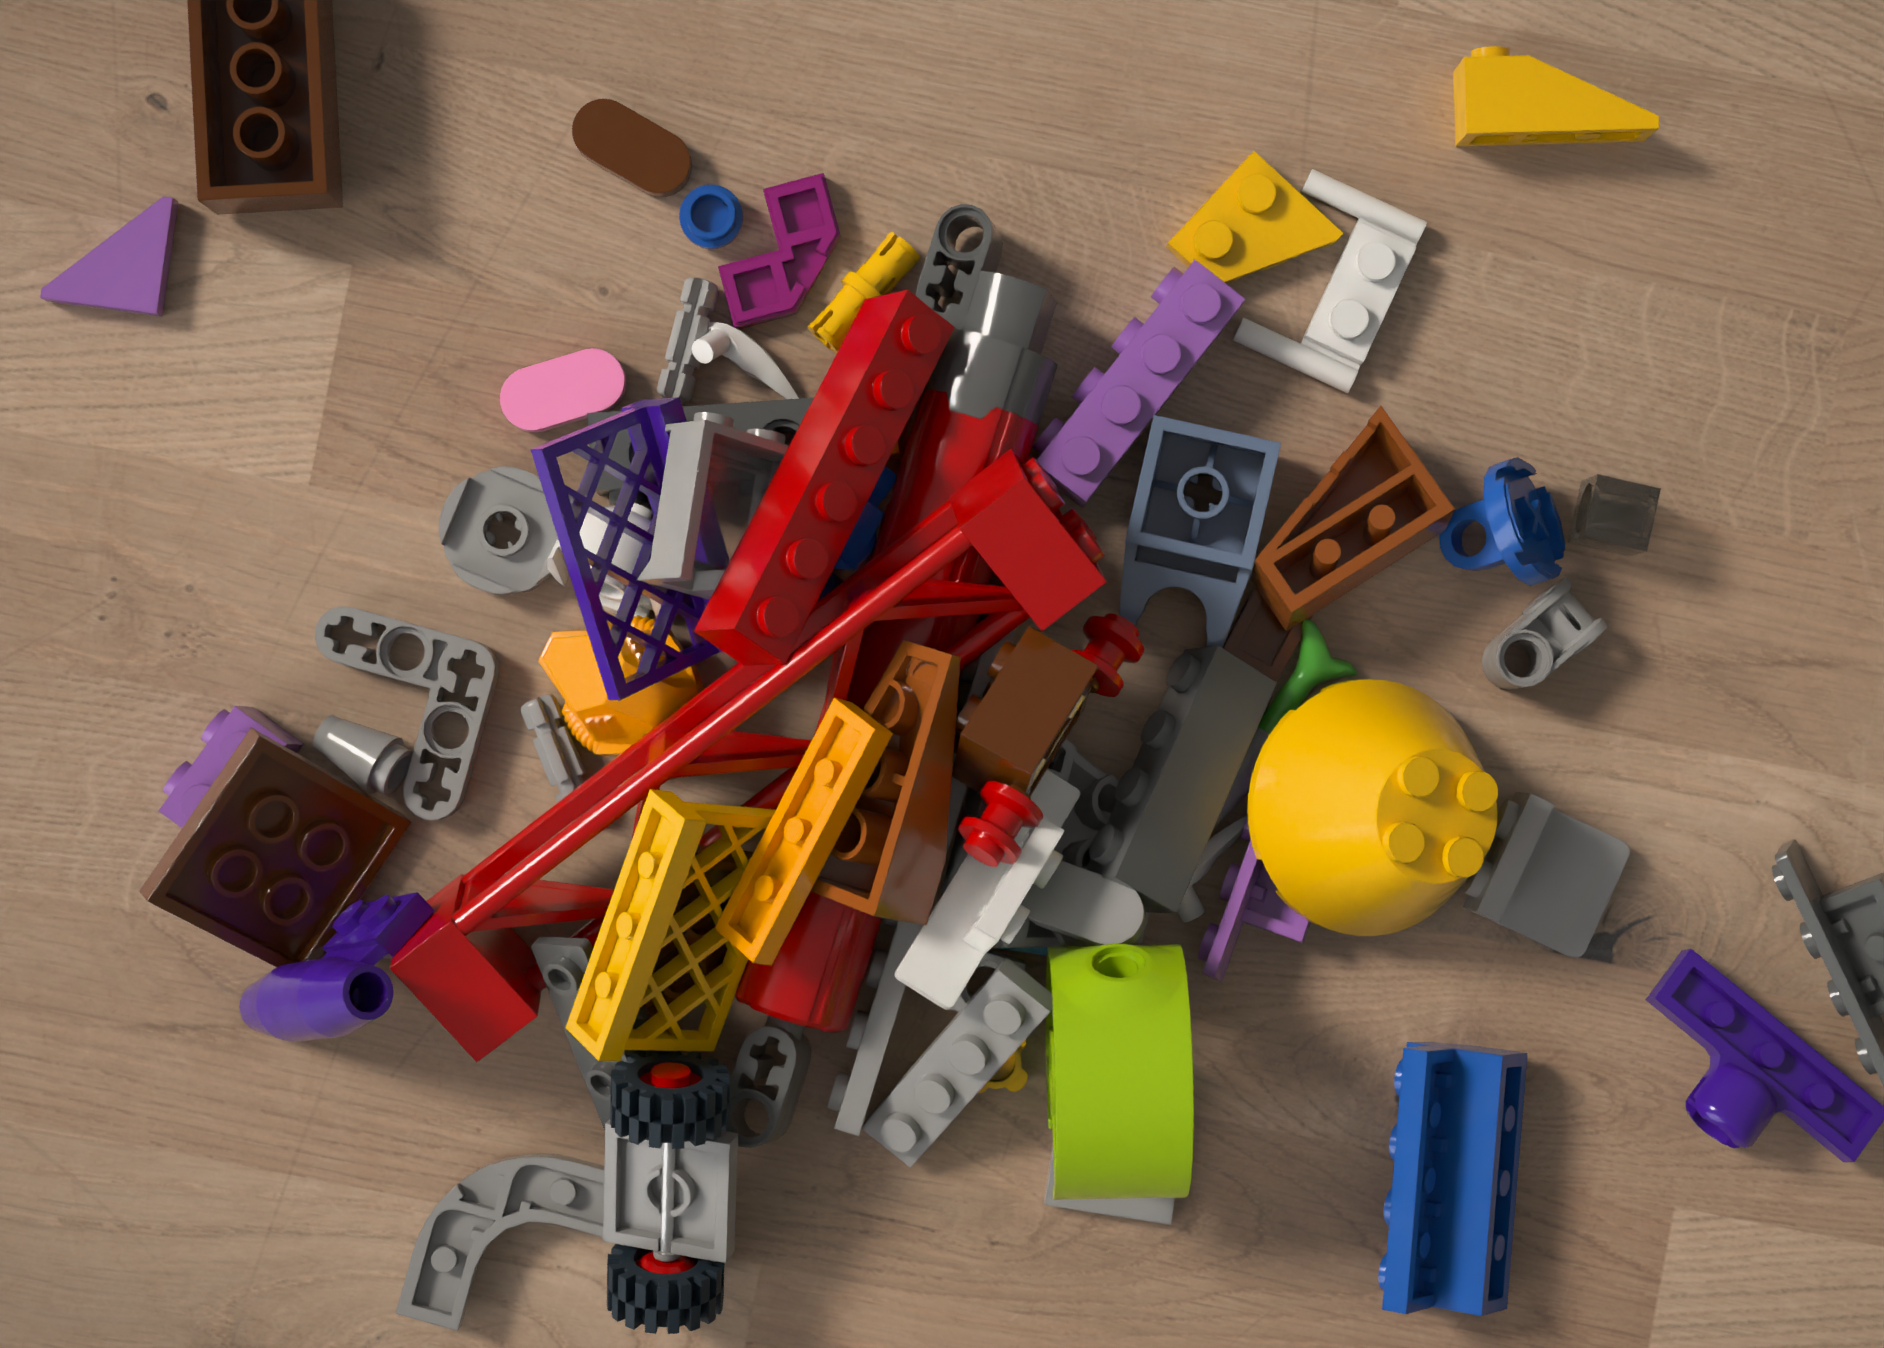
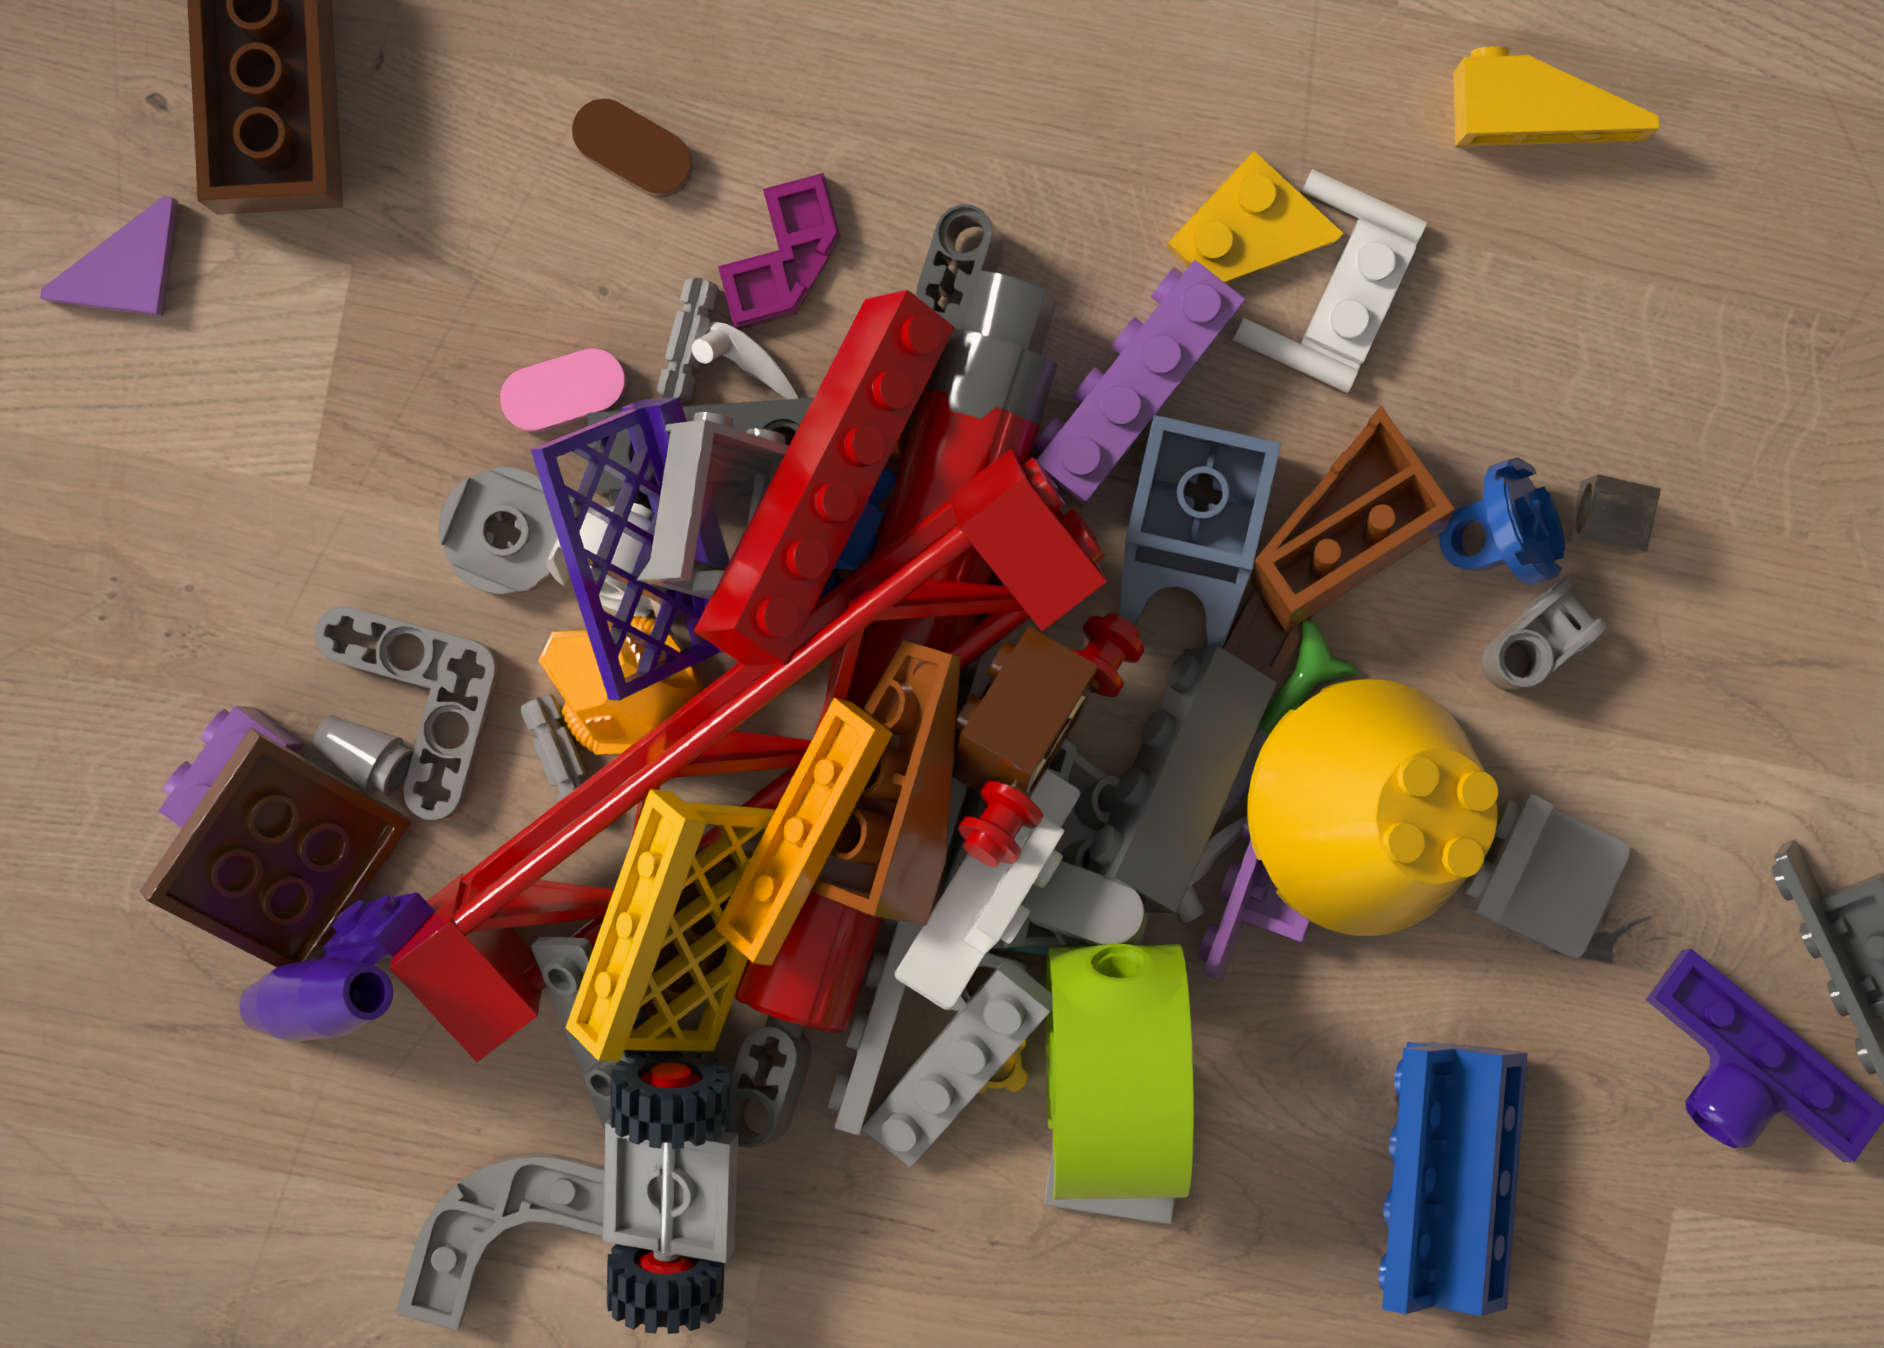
blue plate [679,185,743,249] -> none
yellow pin [807,232,921,354] -> none

